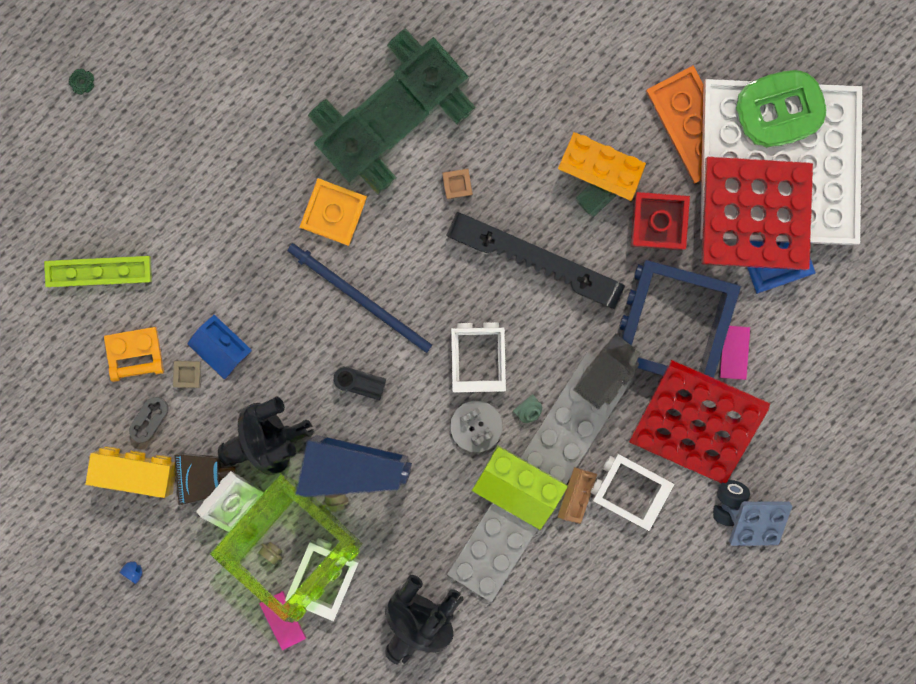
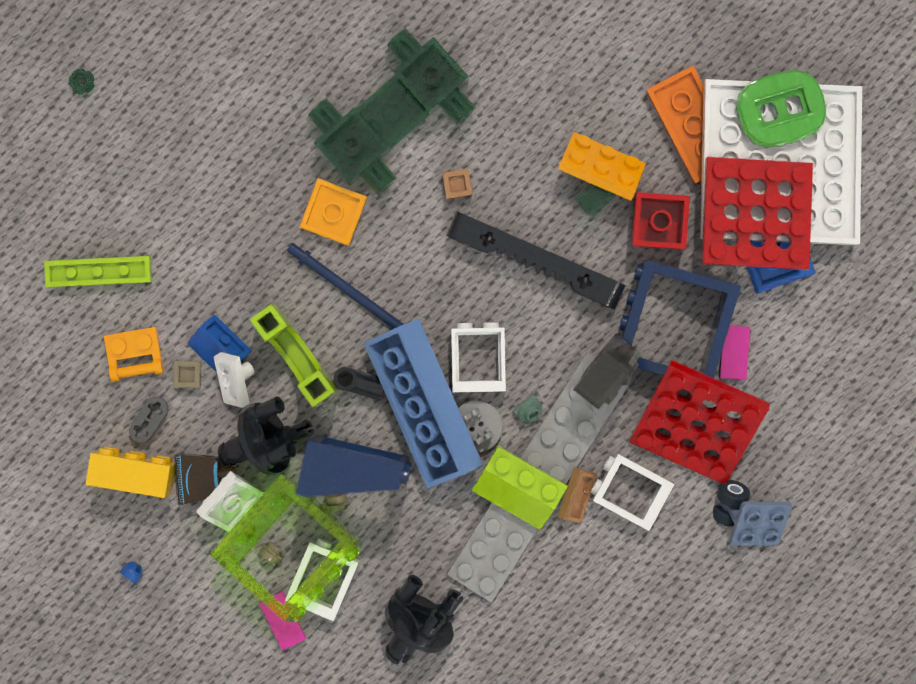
none -> white tile [214,352,254,408]
none -> lime arch [249,304,339,407]
none -> medium blue brick [364,318,483,488]

